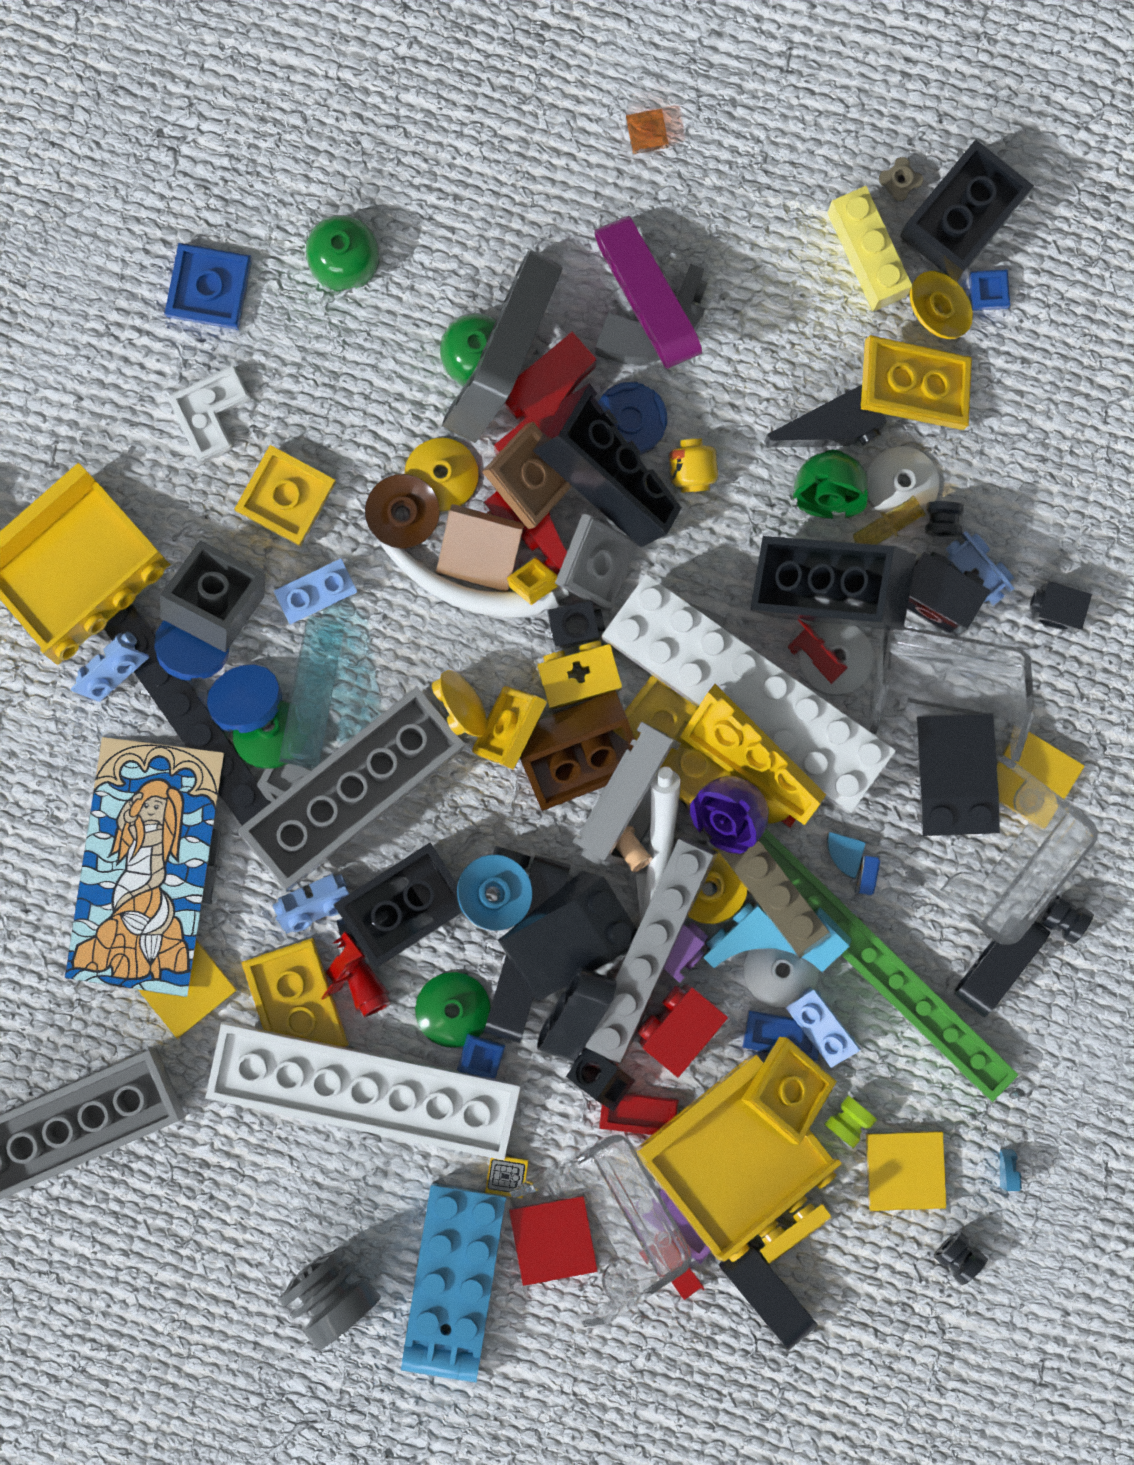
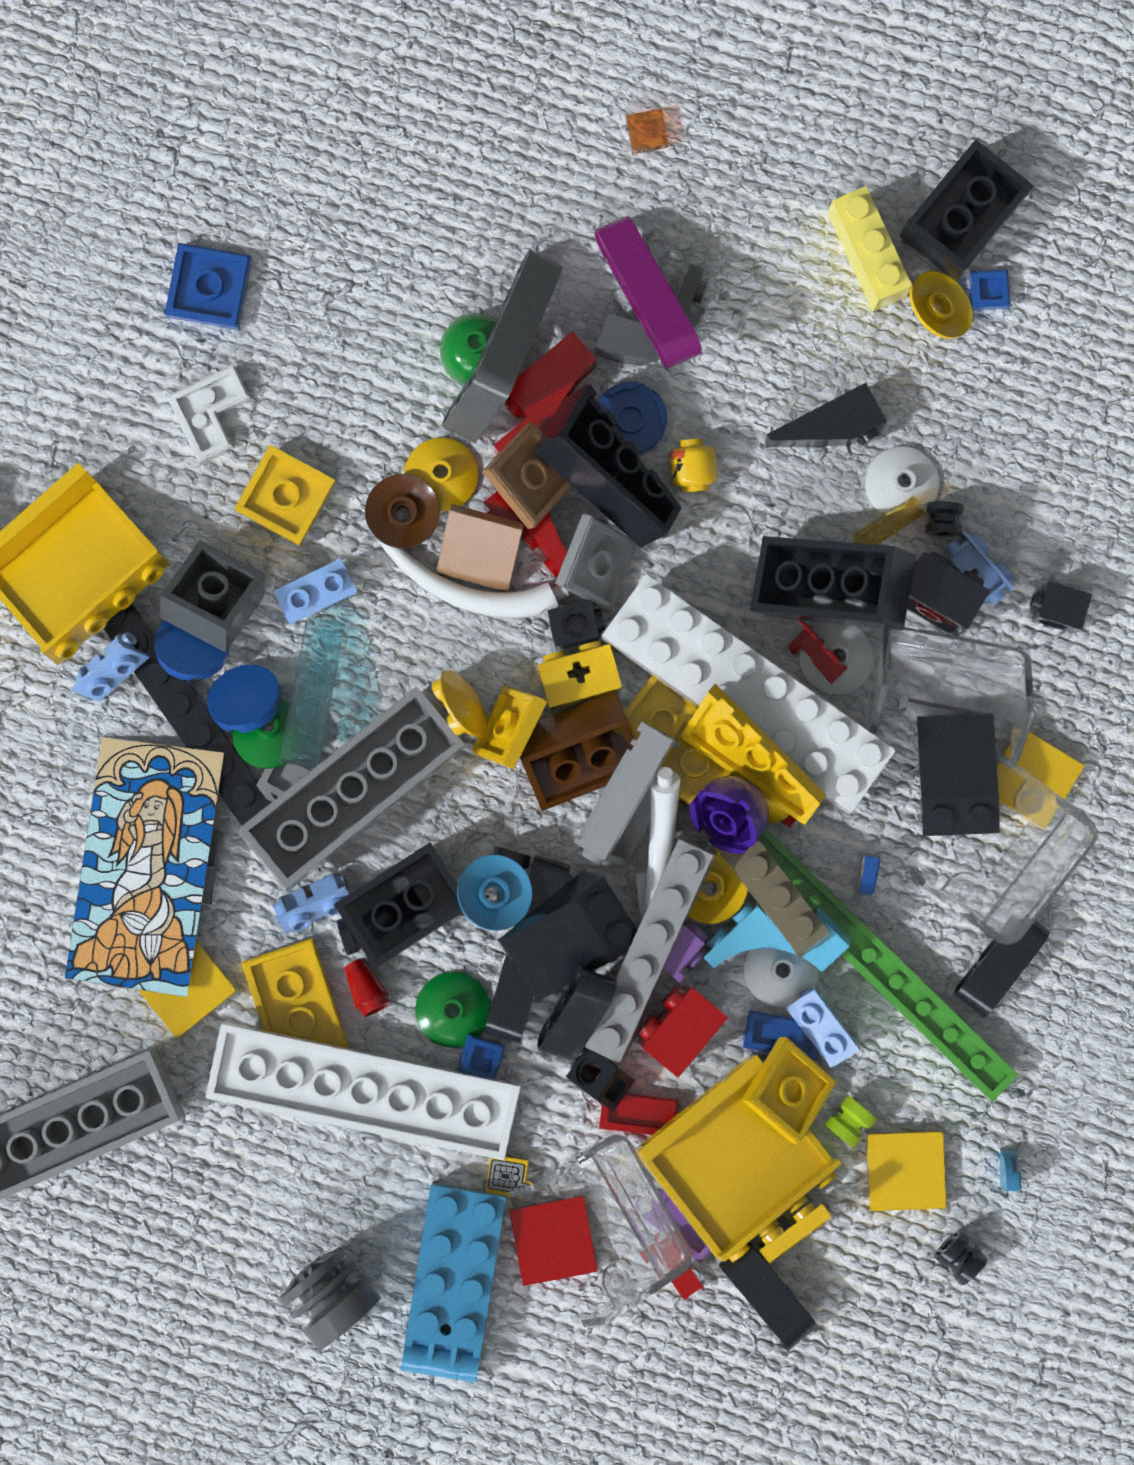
green cylinder [306,215,379,291] -> none
red piece [321,931,365,1000] -> none
yellow tile [506,557,559,605] -> none
light nougat pin [615,825,653,872] -> none
green cylinder [793,449,868,519] -> none
dark azure tile [827,832,866,879] -> none
yellow tile [861,335,972,430] -> none
dark tan plate [879,157,923,201] -> none
black wheel [1041,892,1094,945] -> none

